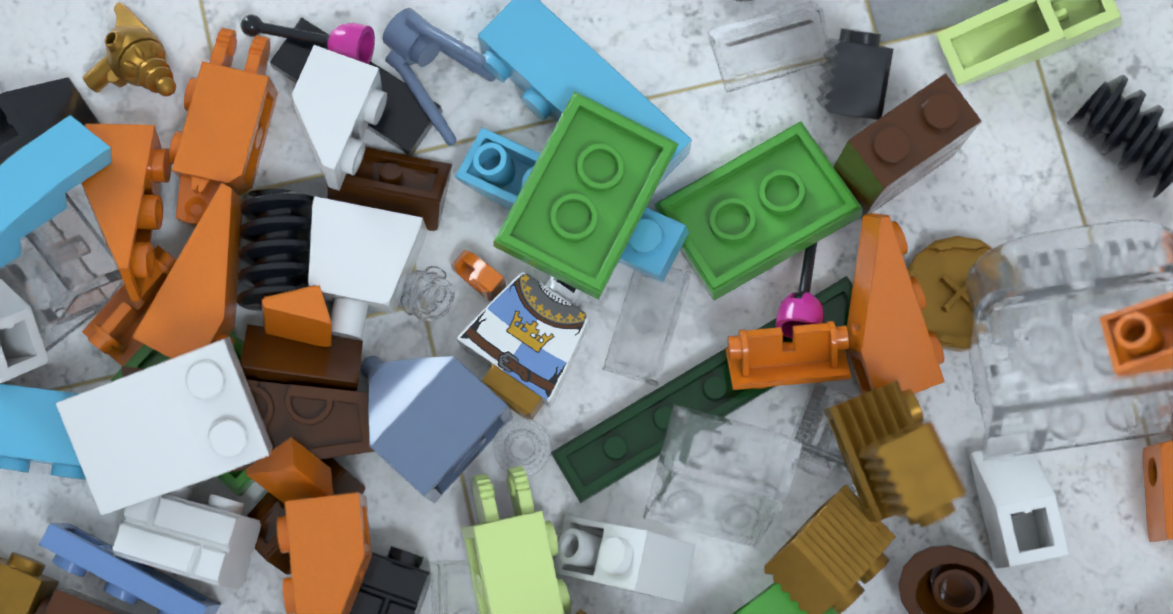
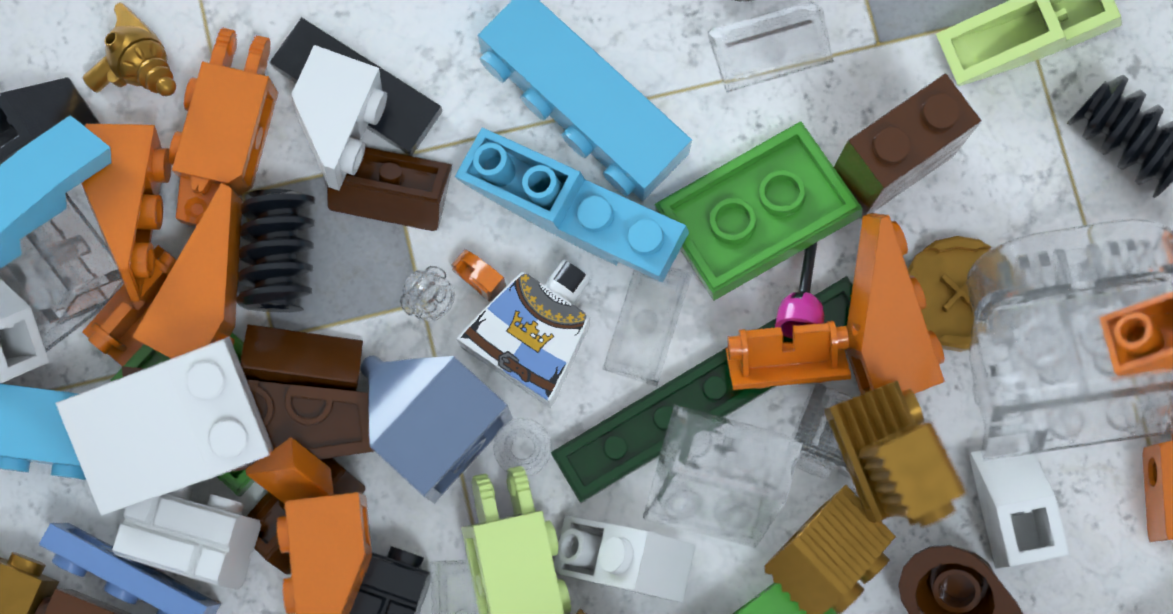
hinge [240,14,375,64] -> none
orange slope [261,285,332,347] -> none
white torso [308,196,428,340] -> none
sand blue plant [382,8,496,146] -> none
pearl gold tile [482,364,543,421] -> none
bright green tile [493,91,679,300] -> none
black brick [816,28,894,120] -> none

